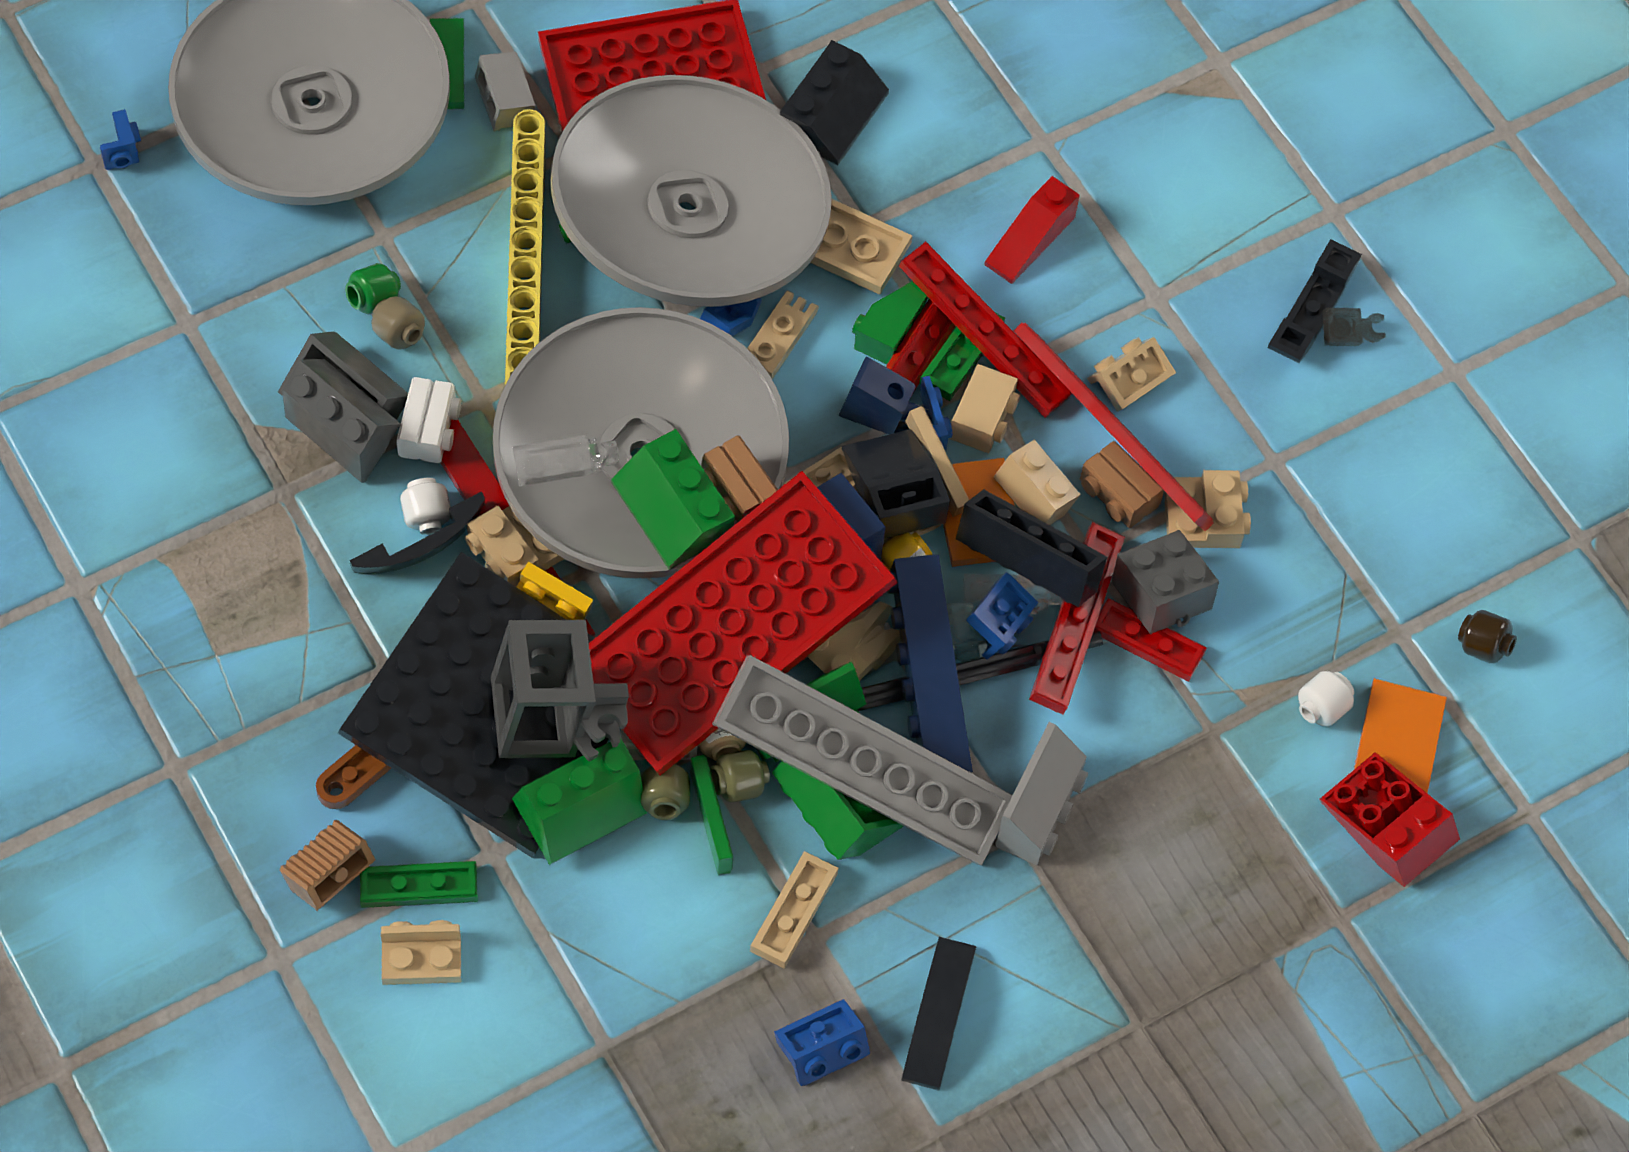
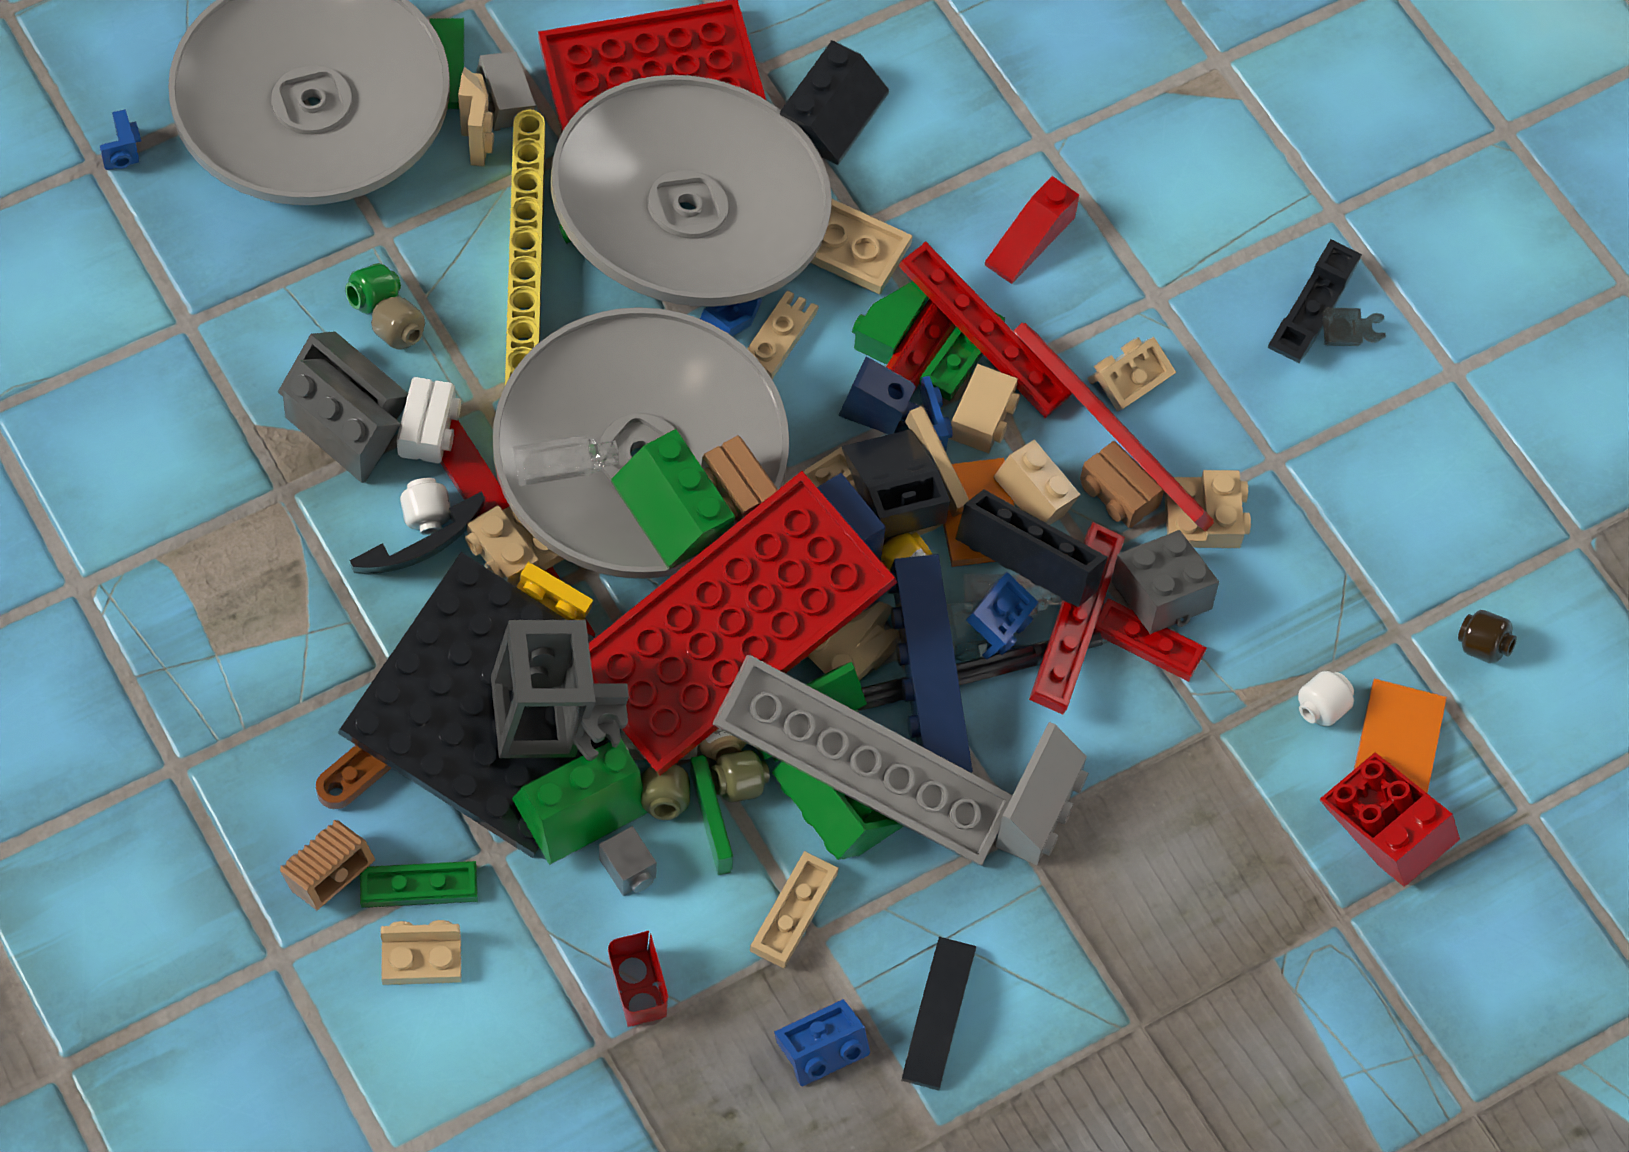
none -> tan plate [459,67,494,167]
none -> flat silver brick [599,826,657,896]
none -> red piece [608,931,668,1027]

